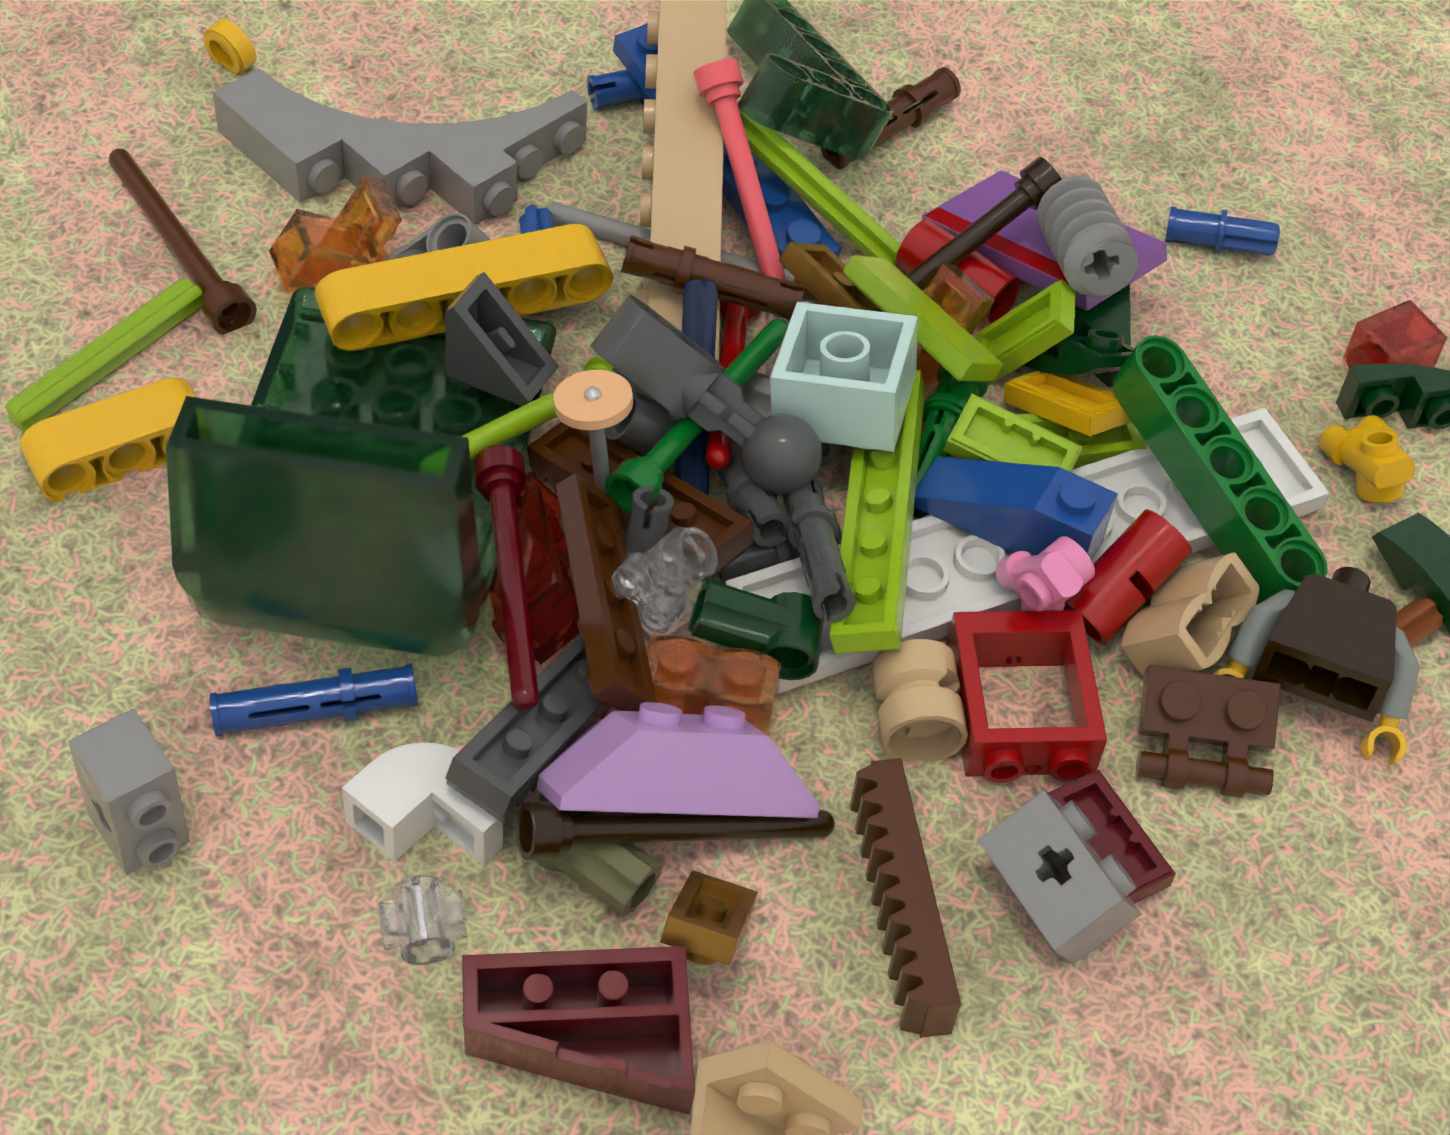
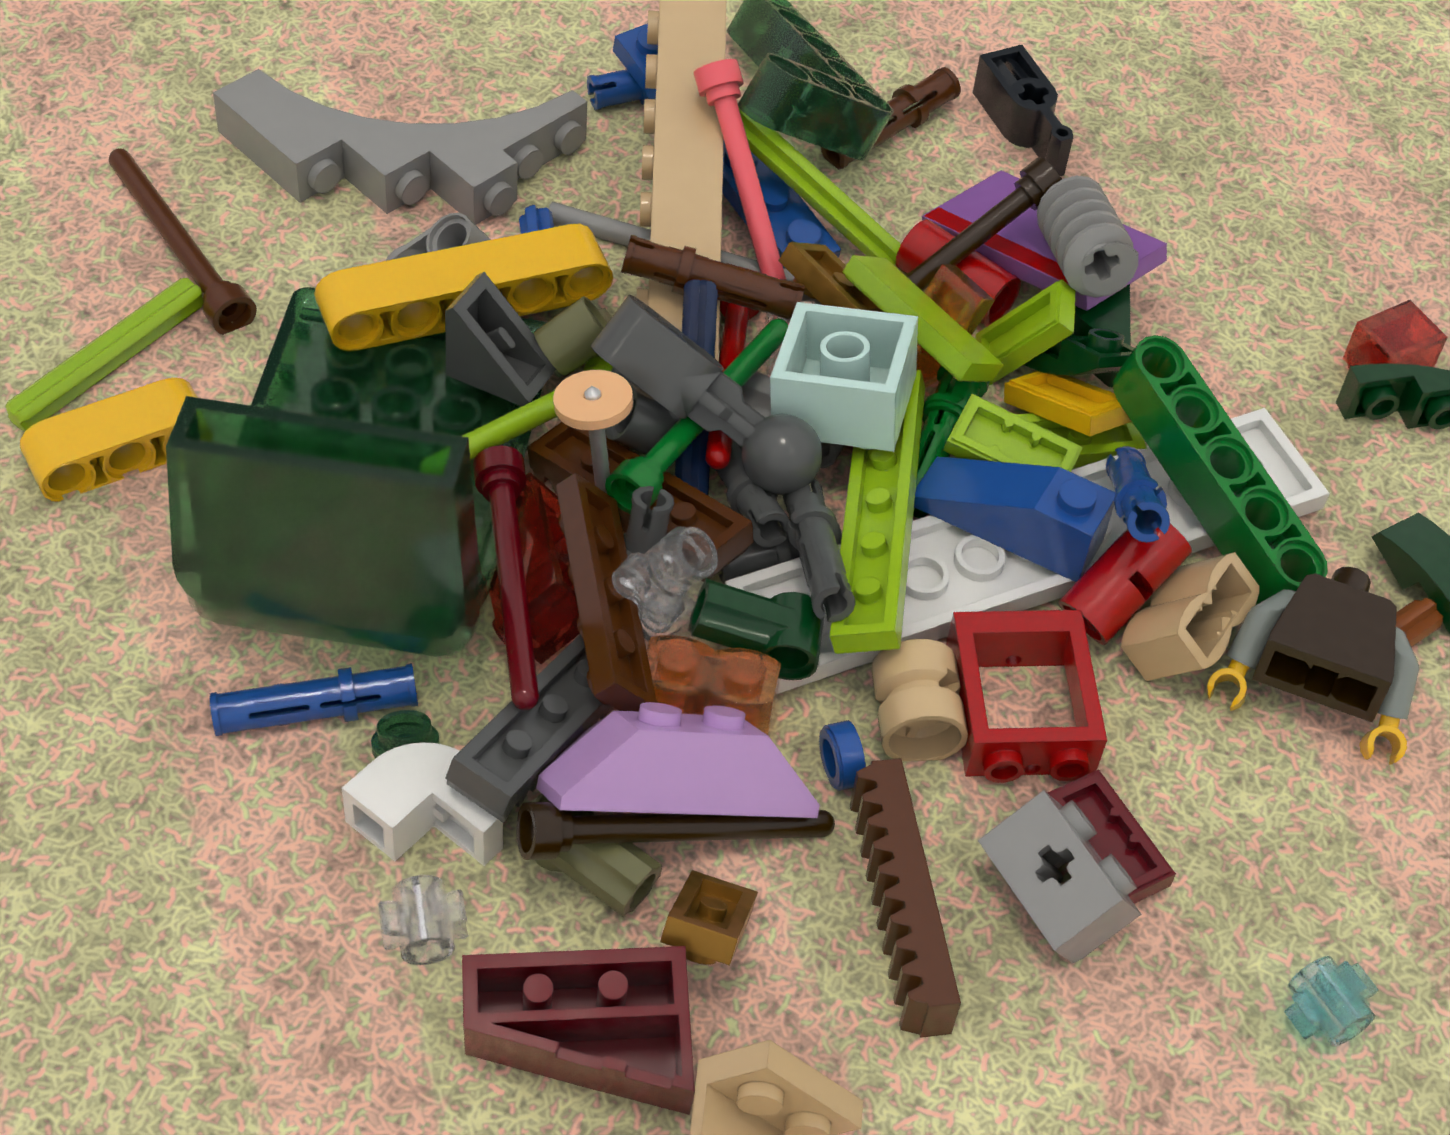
light grey brick [68,708,190,875] -> none
yellow tile [203,18,257,74] -> none
clear orange brick [269,176,402,297] -> none
bright pink plate [996,536,1095,611] -> none
reddish brown plate [1136,665,1281,798] -> none
blue axle [1165,206,1280,256] -> none
yellow plate [1319,415,1415,503] -> none
none -> clear green plate [371,710,440,759]
none -> olive piece [534,296,611,376]
none -> blue tile [819,720,866,791]
none -> black piece [973,45,1073,176]
none -> blue pin [1105,446,1170,543]
none -> clear light blue gear [1284,956,1379,1047]

